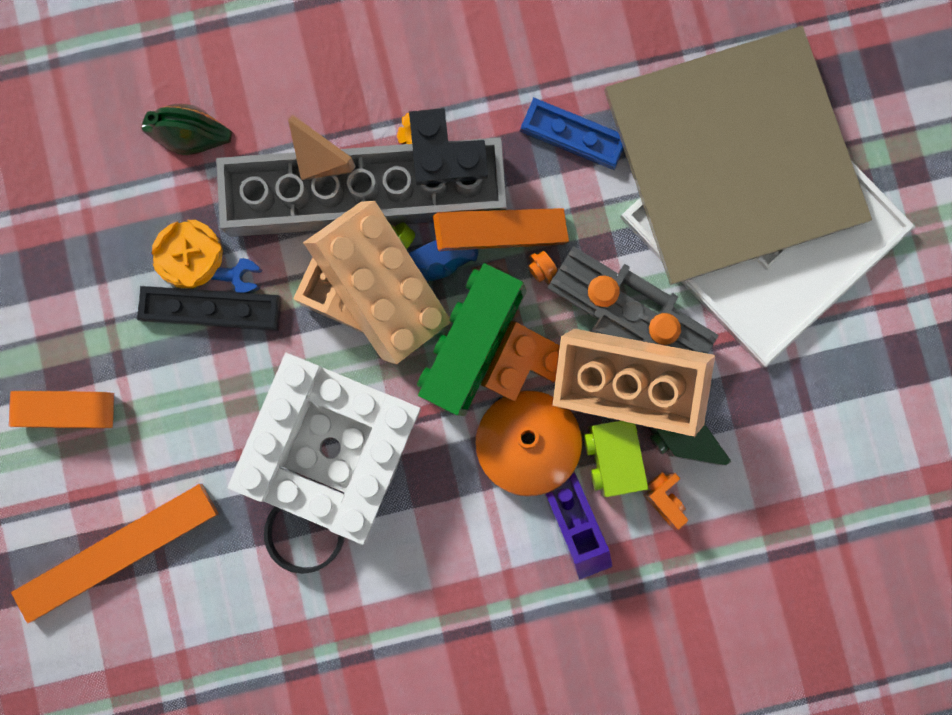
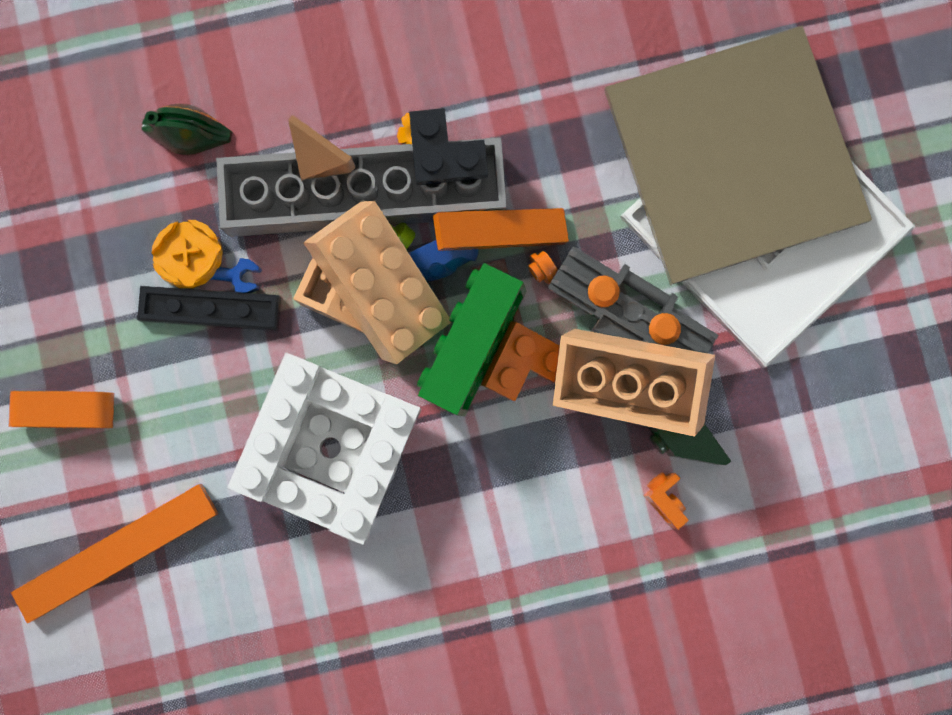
black tyre [264,506,345,574] -> none
orange dish [476,391,582,497] -> none
blue tile [520,97,624,170] -> none
dark purple slope [545,471,612,580] -> none
lime brick [584,421,648,497] -> none

